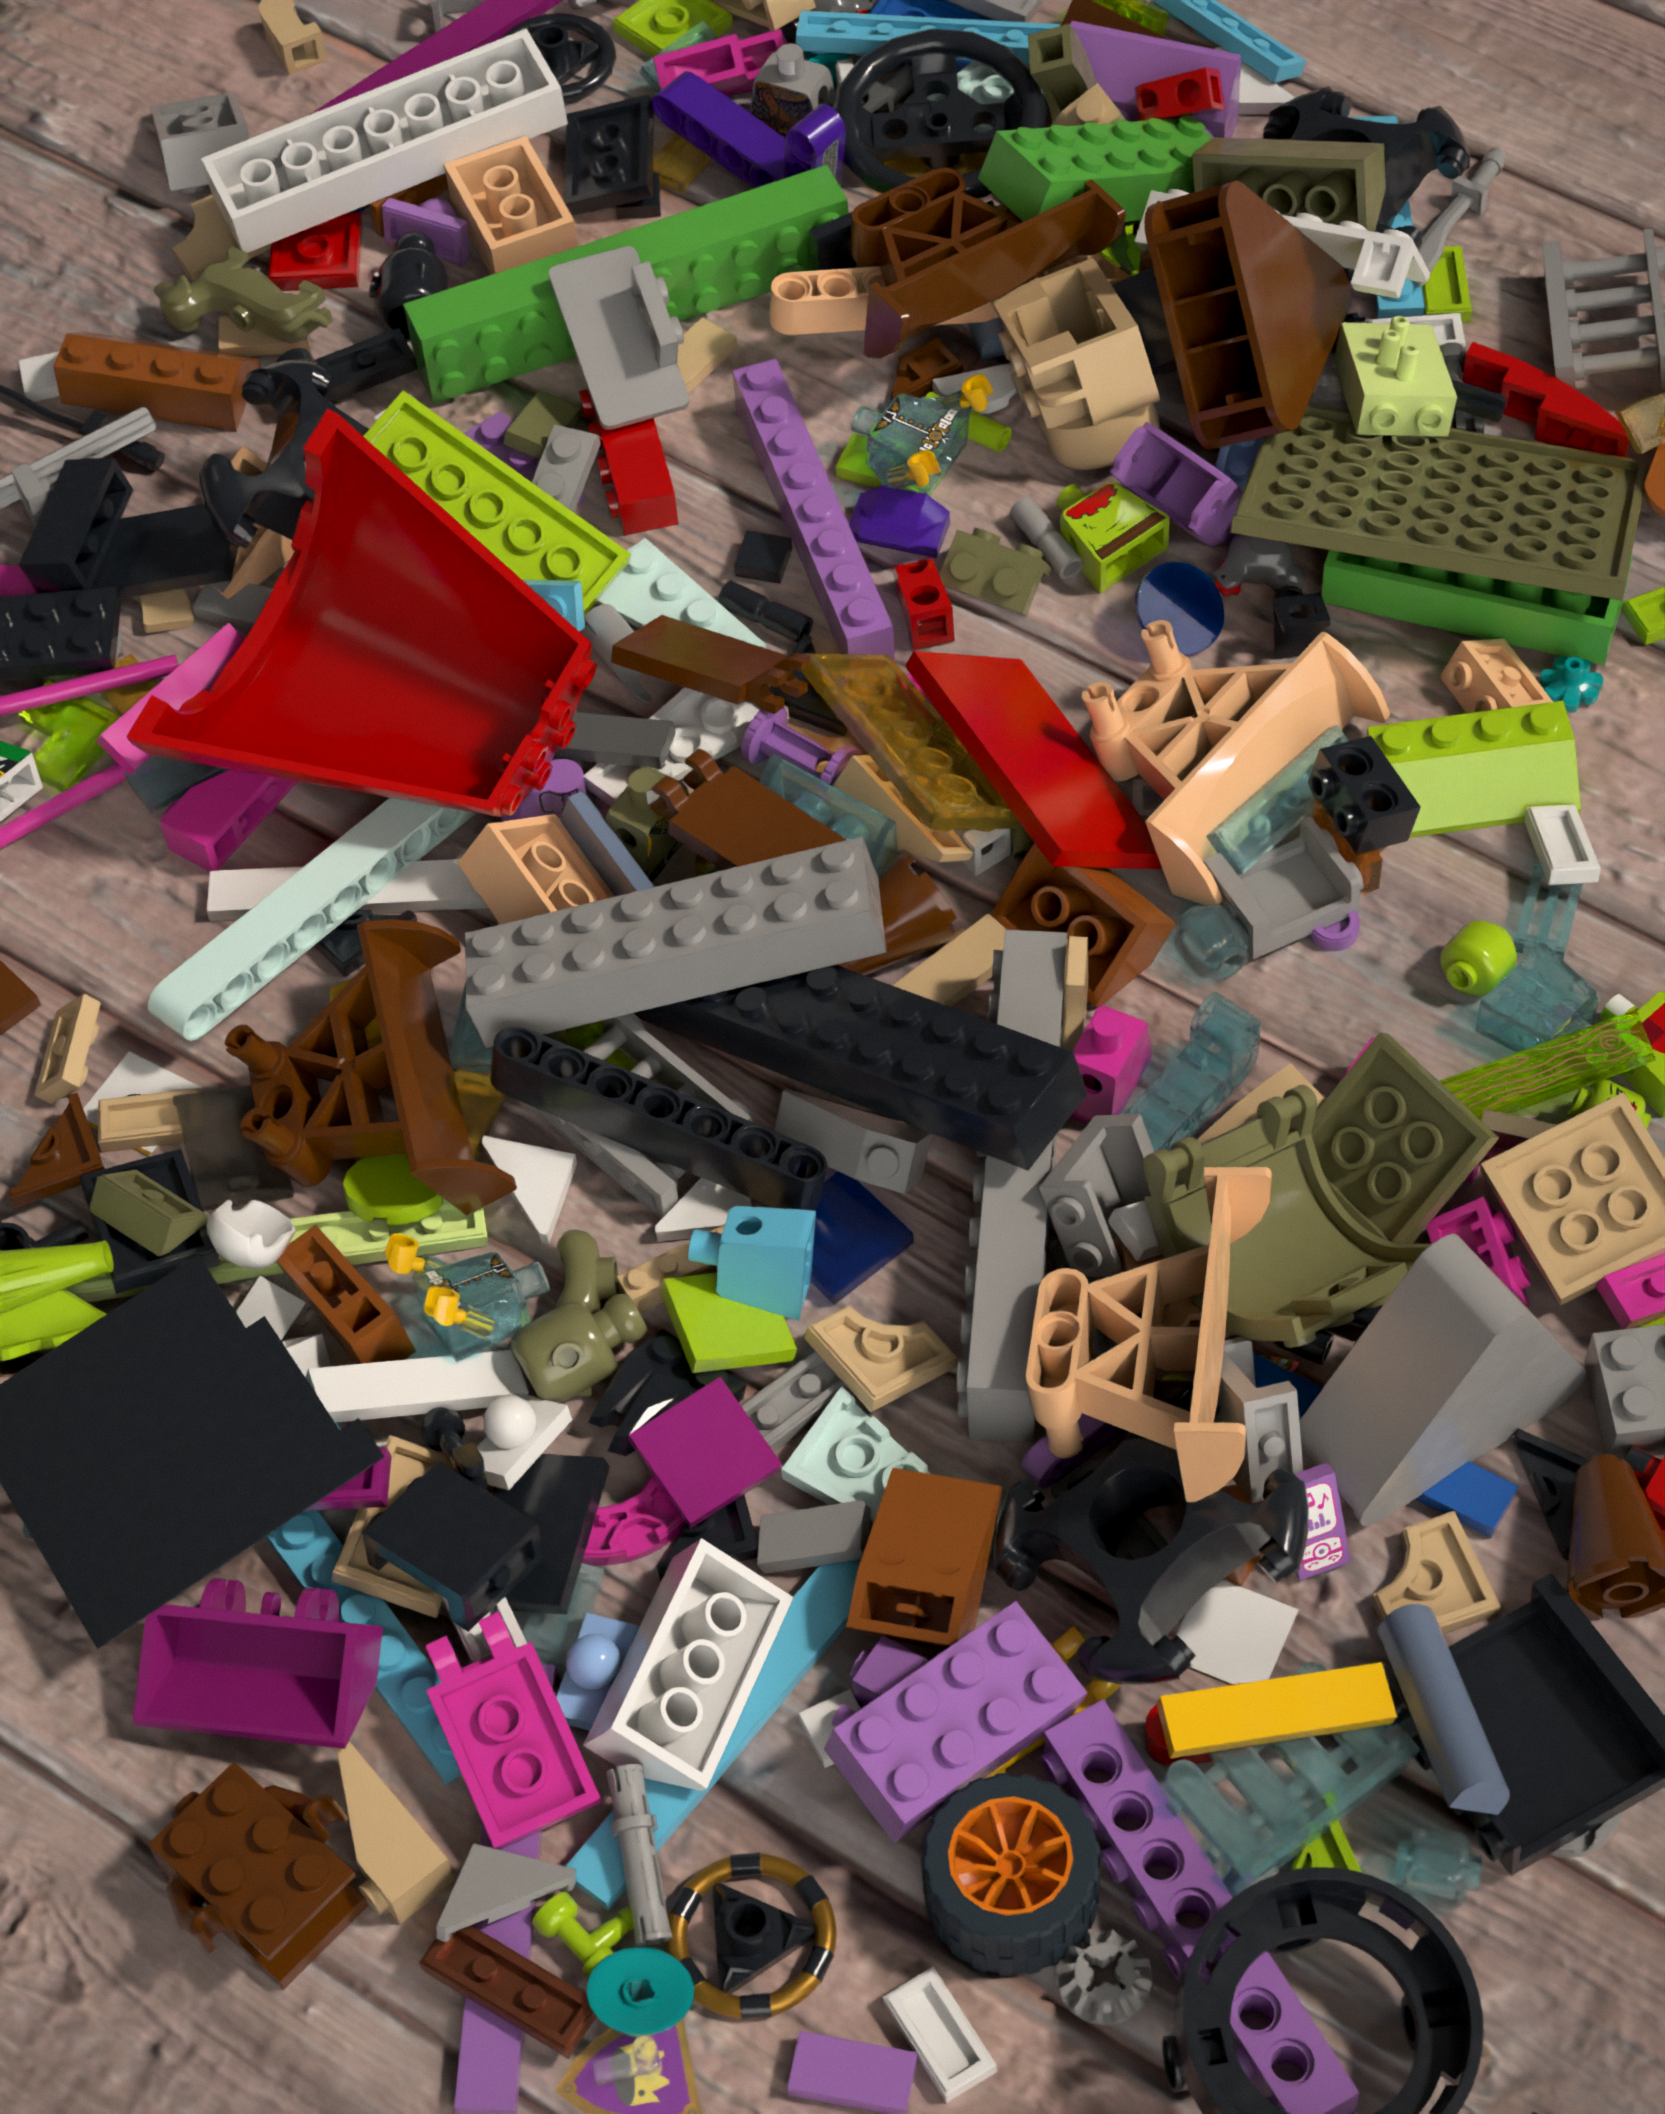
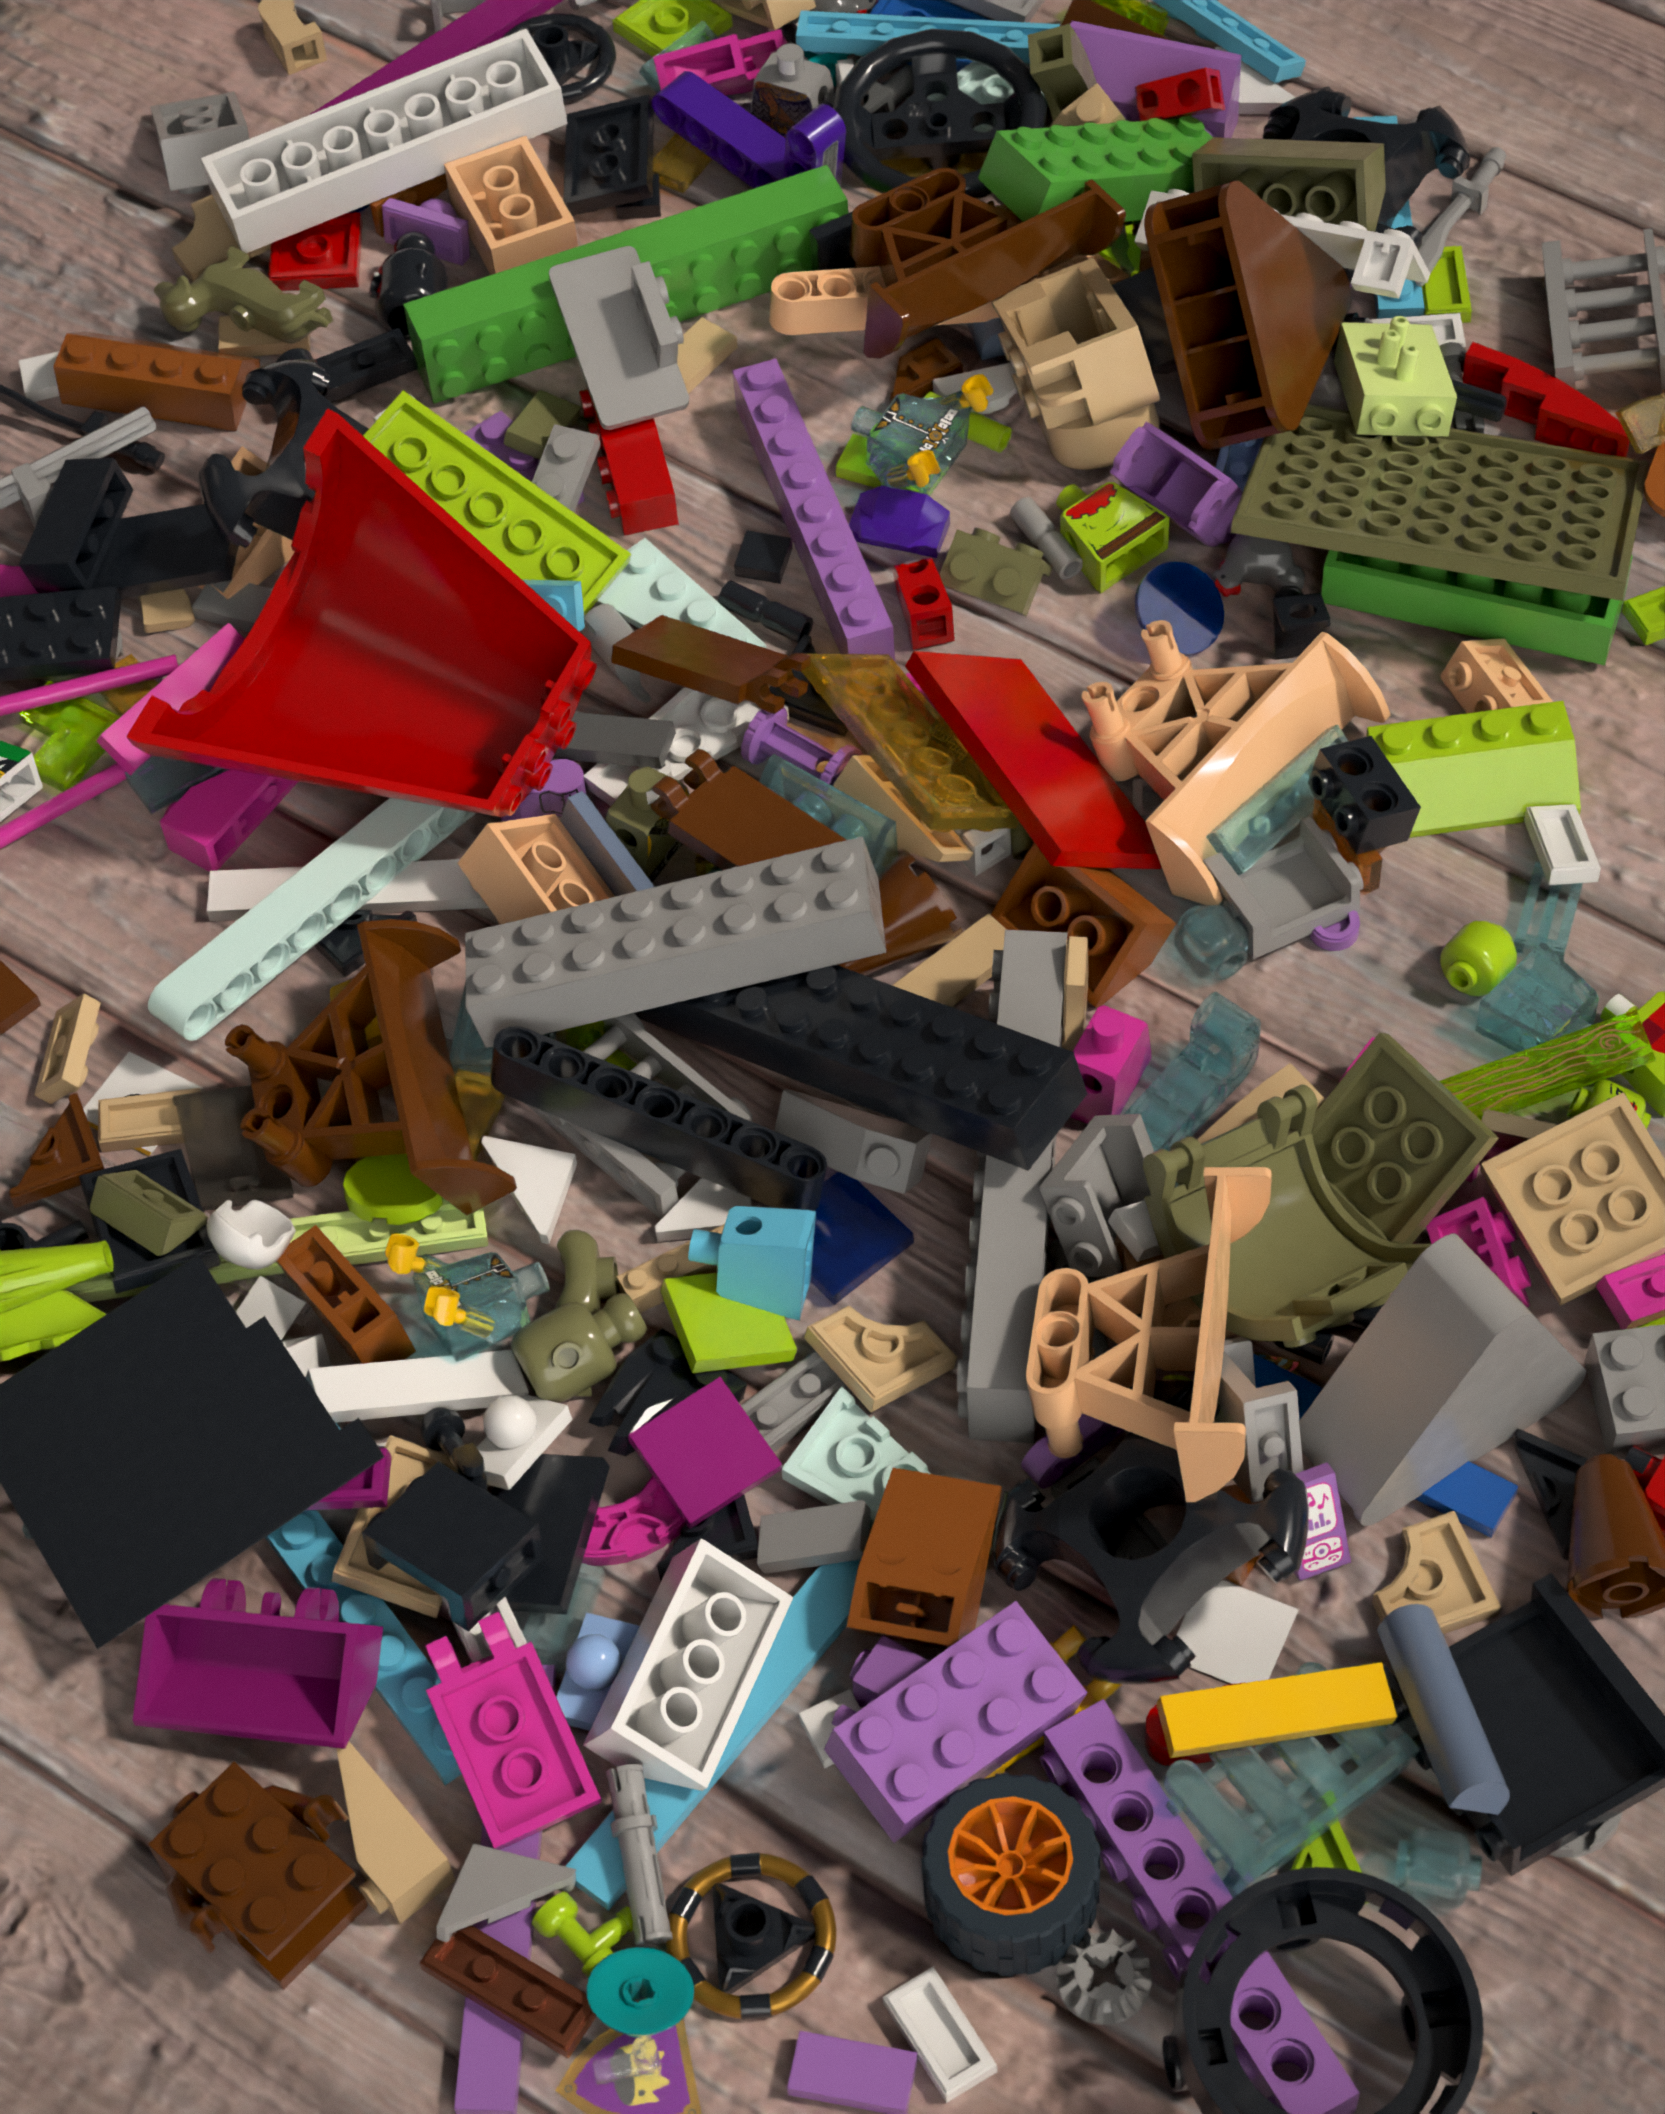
teal plant [1539,656,1603,712] -> none

